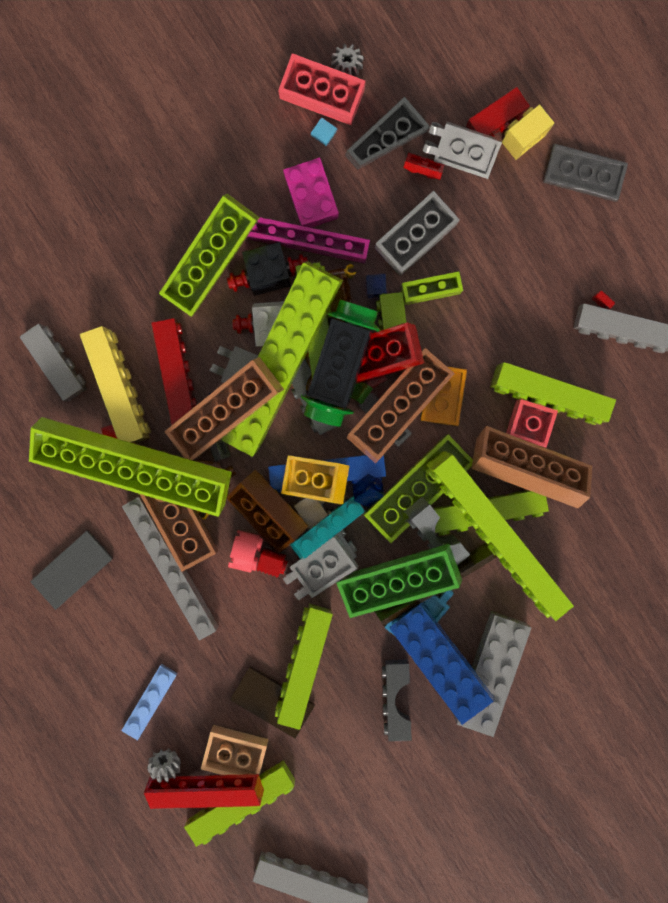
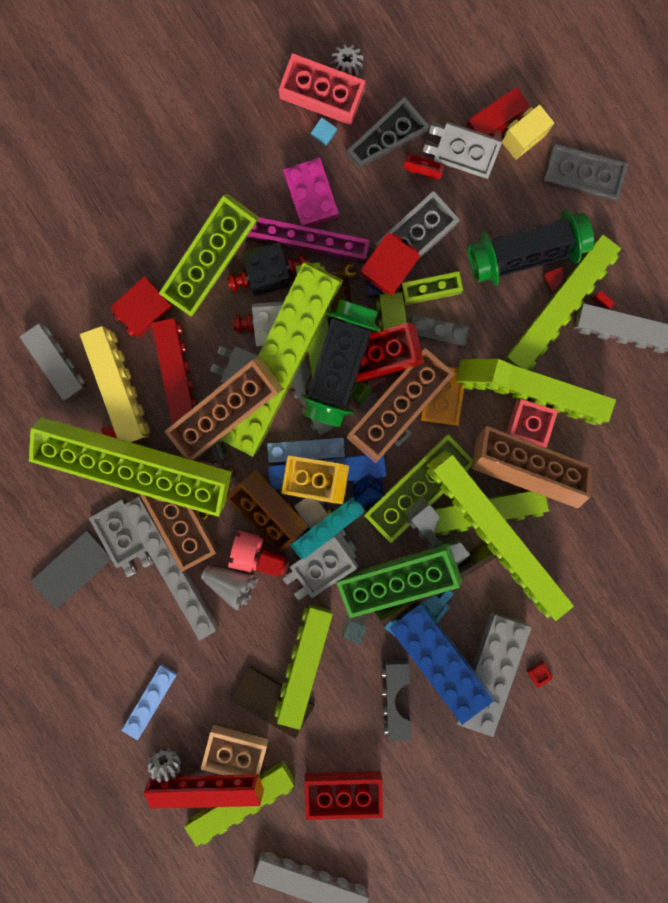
none -> light grey tile [89,499,153,577]
none -> red brick [110,276,174,338]
none -> light grey cone [201,565,258,610]
none -> light blue plate [267,438,345,463]
none -> red brick [305,771,383,820]
none -> clear light blue tile [342,619,367,645]
none -> red brick [360,232,421,297]
none -> dark grey plate [411,315,469,347]
none -> lime brick [455,359,513,391]
none -> brick [468,209,594,286]
none -> lime brick [505,235,621,371]
none -> red tile [527,661,554,688]
none -> red tile [543,267,564,293]

